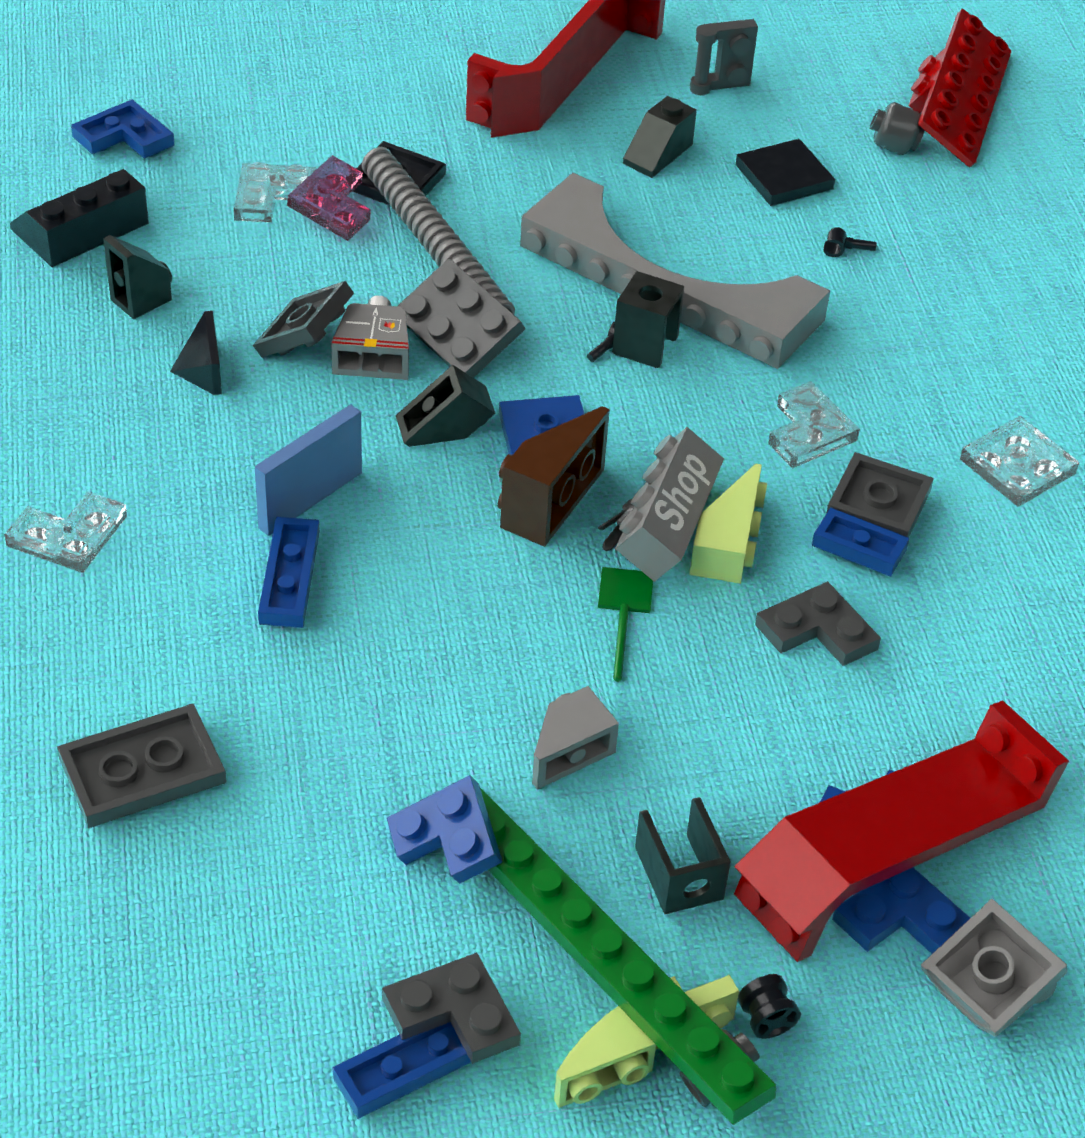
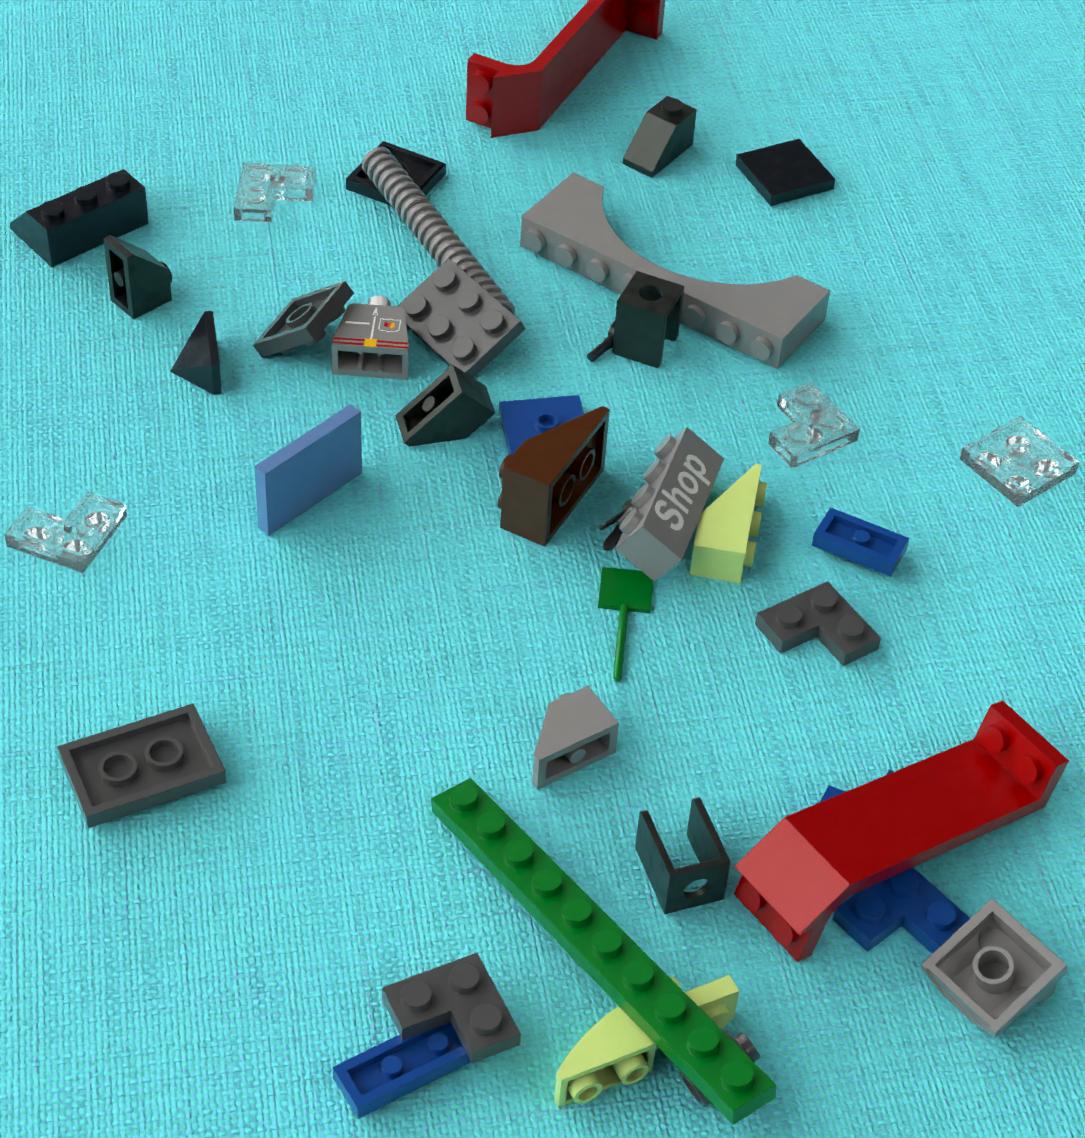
blue plate [71,99,174,158] -> none
blue plate [258,517,320,628] -> none
clear pink plate [287,155,371,241] -> none
plate [387,775,503,884] -> none
dark grey plate [690,19,758,95] -> none
black wheel [738,974,801,1039] -> none
black hand [823,227,877,257] -> none
dark grey plate [826,452,934,538] -> none
dark grey head [870,102,925,155] -> none
red bracket [908,9,1011,167] -> none

